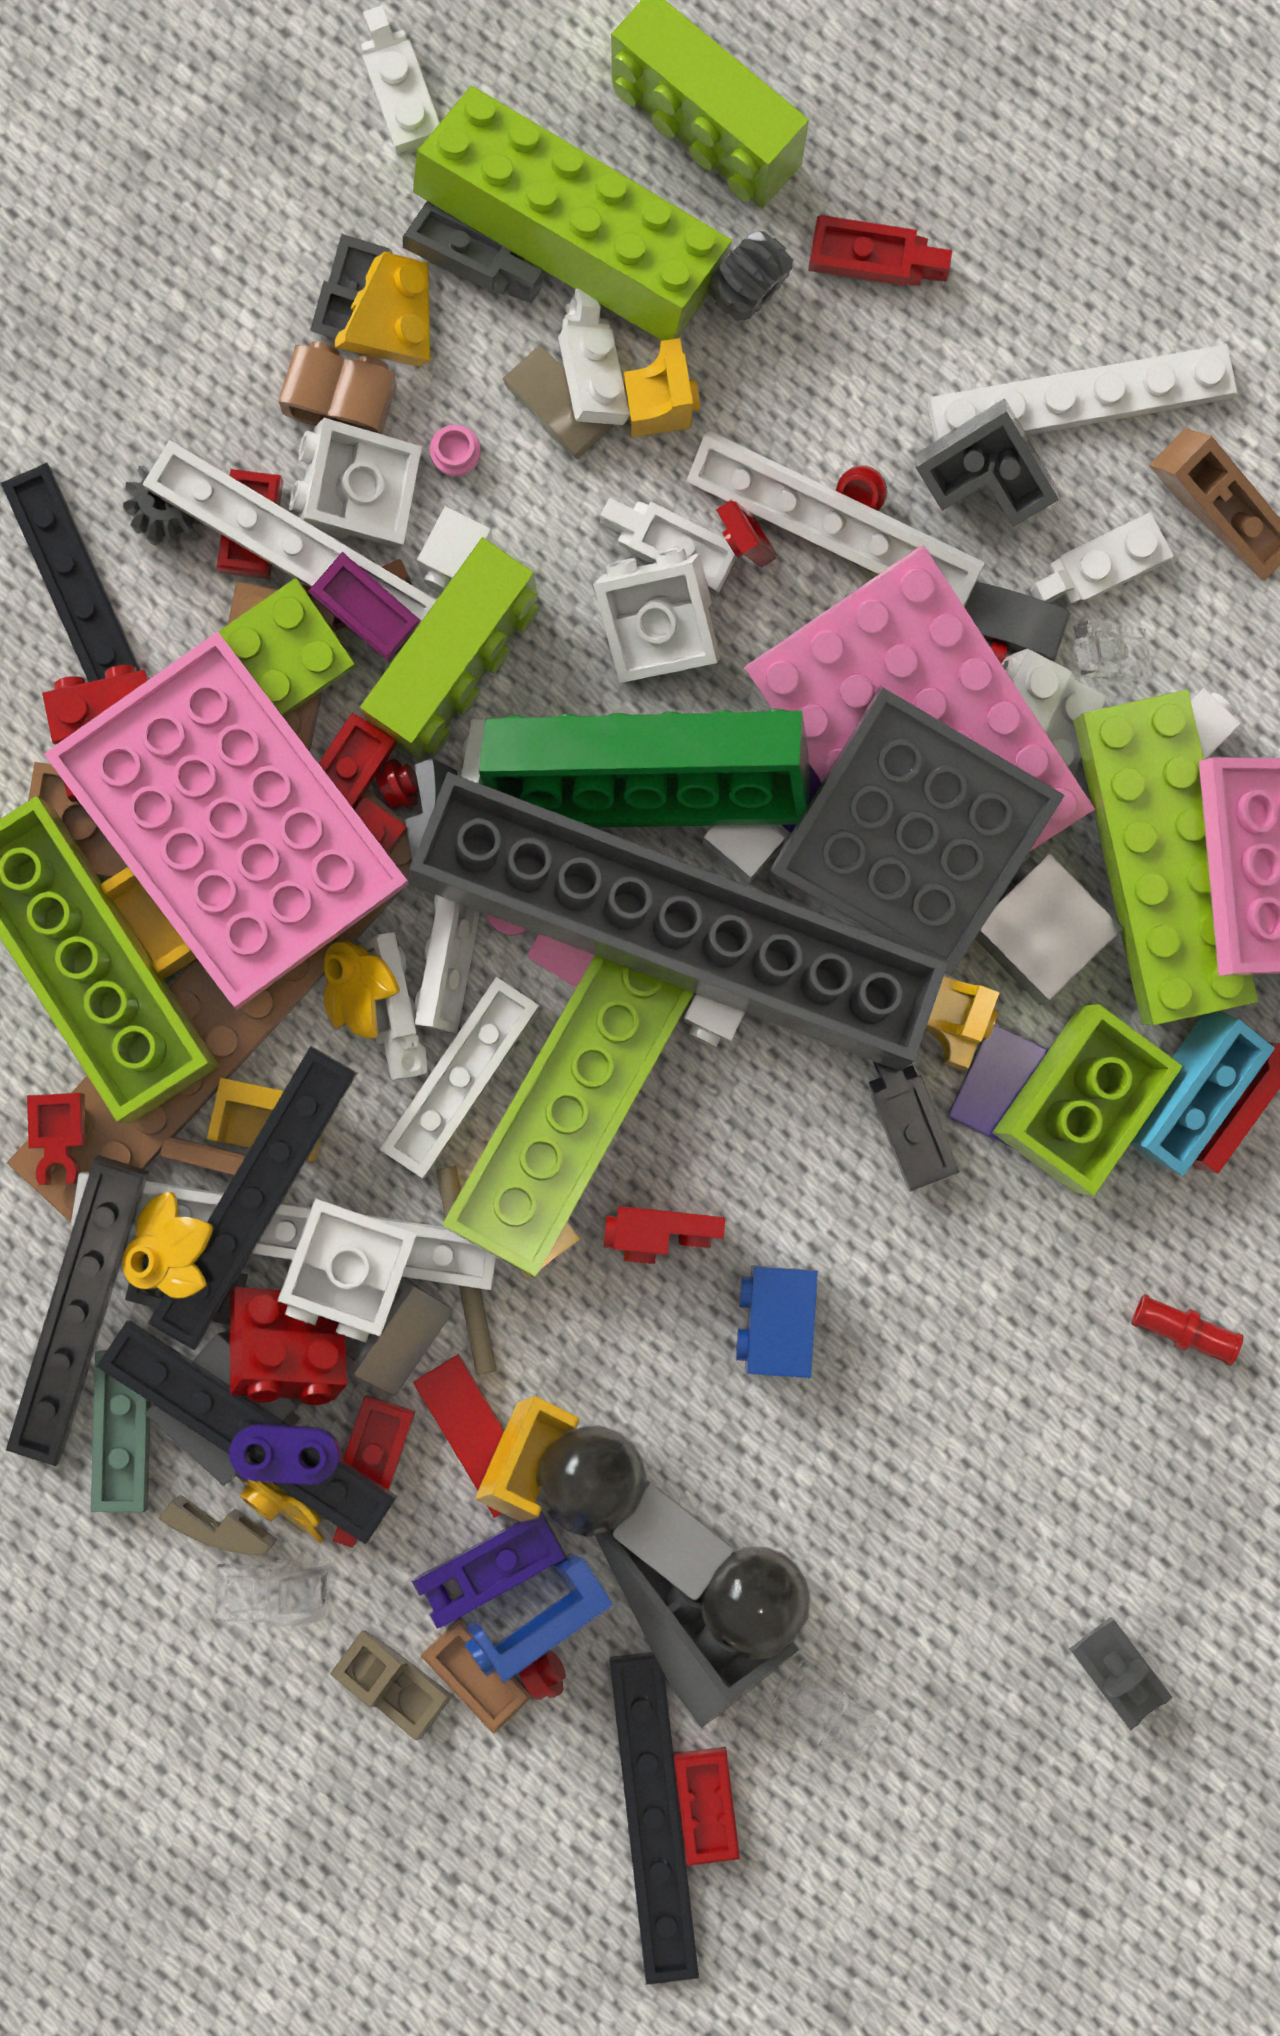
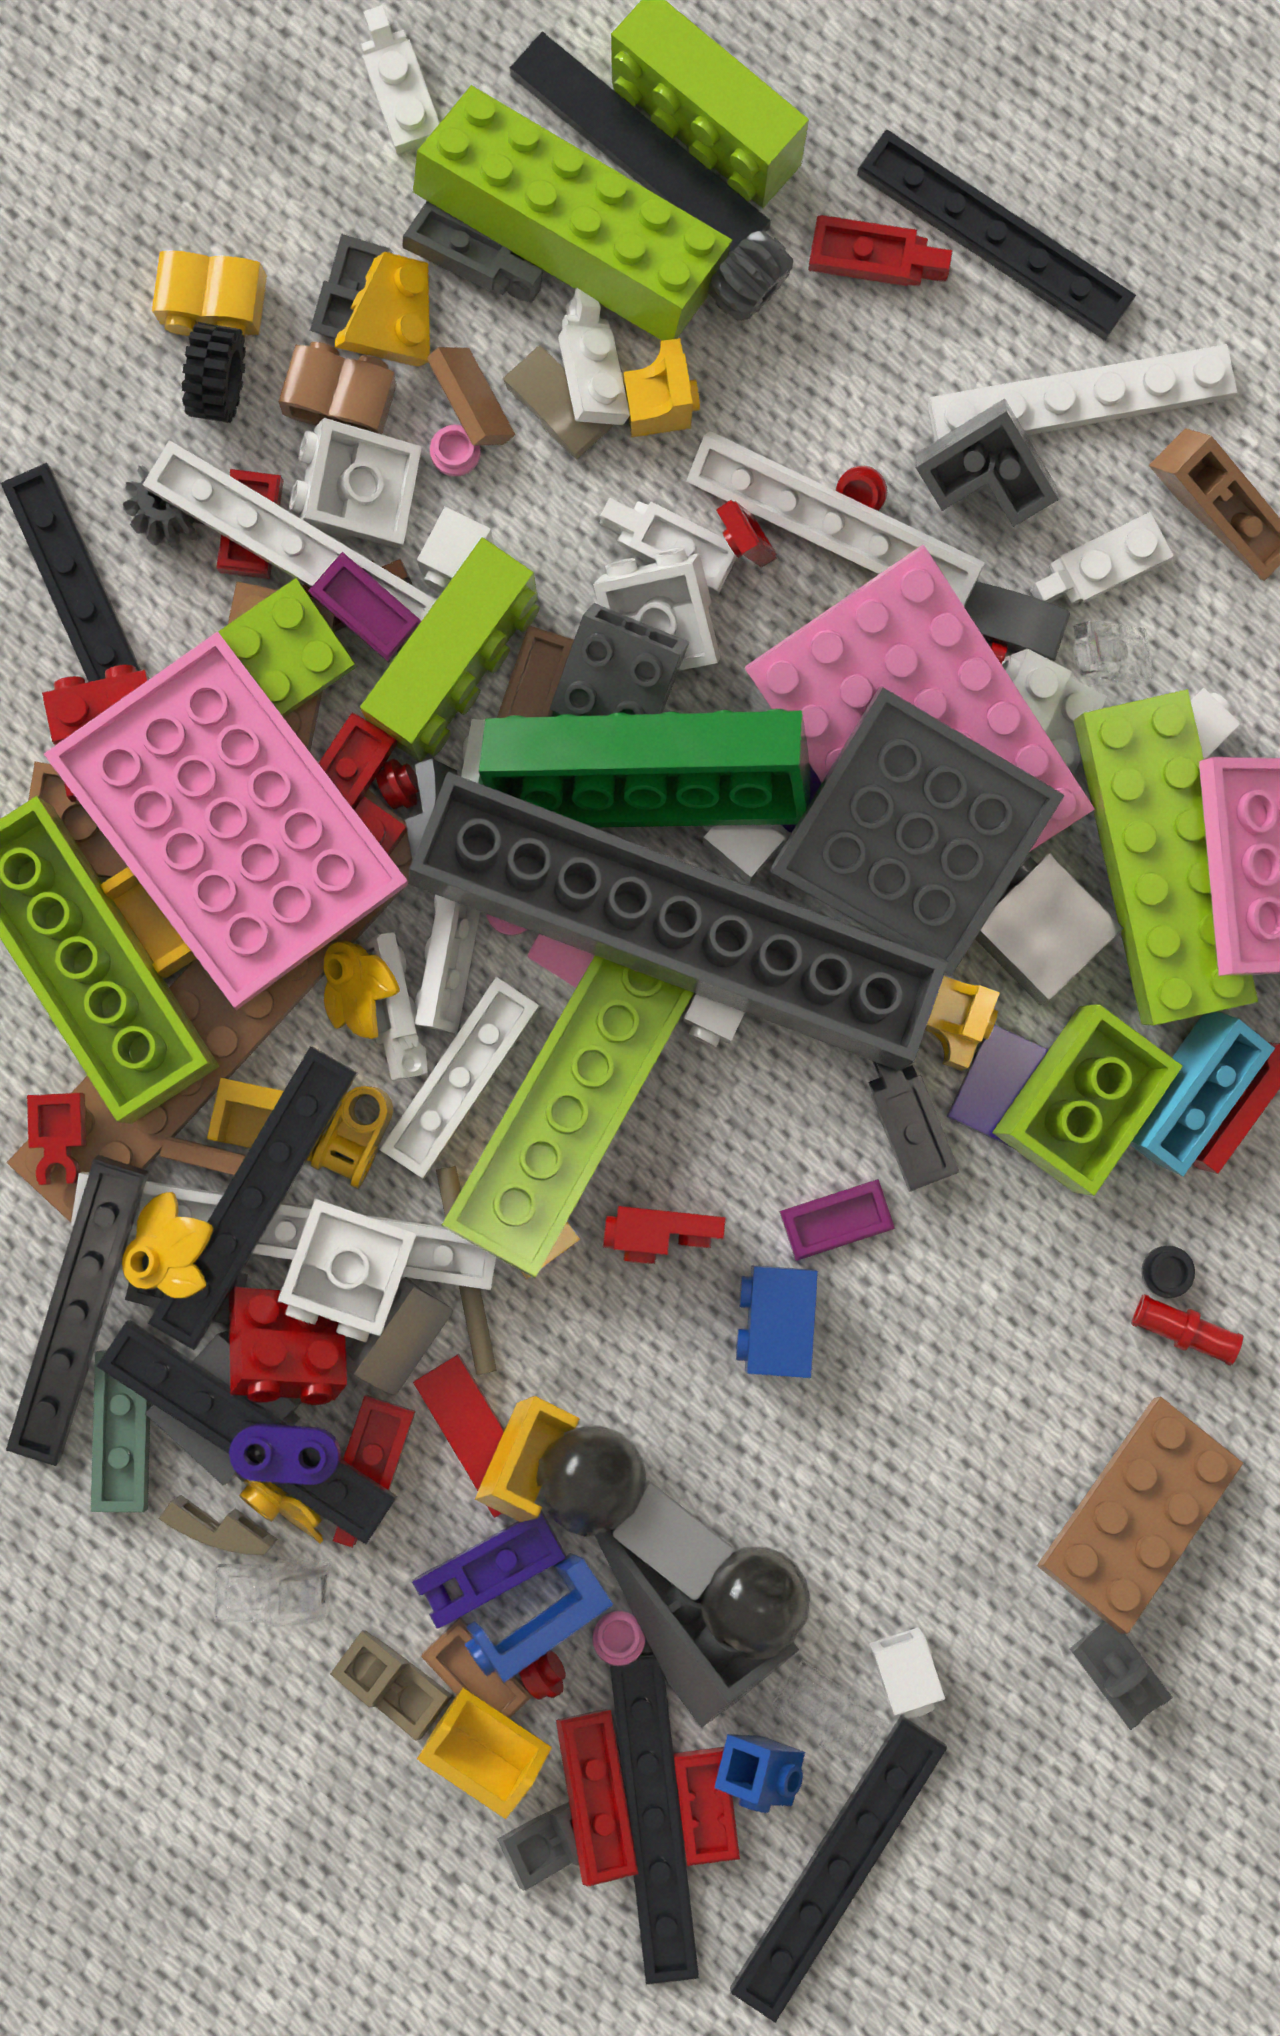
none -> yellow brick [152,251,267,339]
none -> black tyre [182,322,246,423]
none -> yellow piece [310,1086,393,1189]
none -> yellow panel [417,1688,552,1819]
none -> medium nougat tile [427,347,515,446]
none -> medium nougat tile [497,625,574,718]
none -> dark grey slope [497,1802,579,1891]
none -> black tile [510,31,771,256]
none -> dark grey brick [550,603,689,716]
none -> red tile [556,1709,638,1887]
none -> bright pink plate [593,1611,646,1666]
none -> blue brick [714,1734,805,1813]
none -> black tile [730,1715,947,2023]
none -> magenta tile [779,1179,895,1261]
none -> black tile [857,129,1136,341]
none -> white brick [869,1627,945,1718]
none -> medium nougat plate [1037,1396,1243,1634]
none -> black plate [1141,1246,1195,1298]

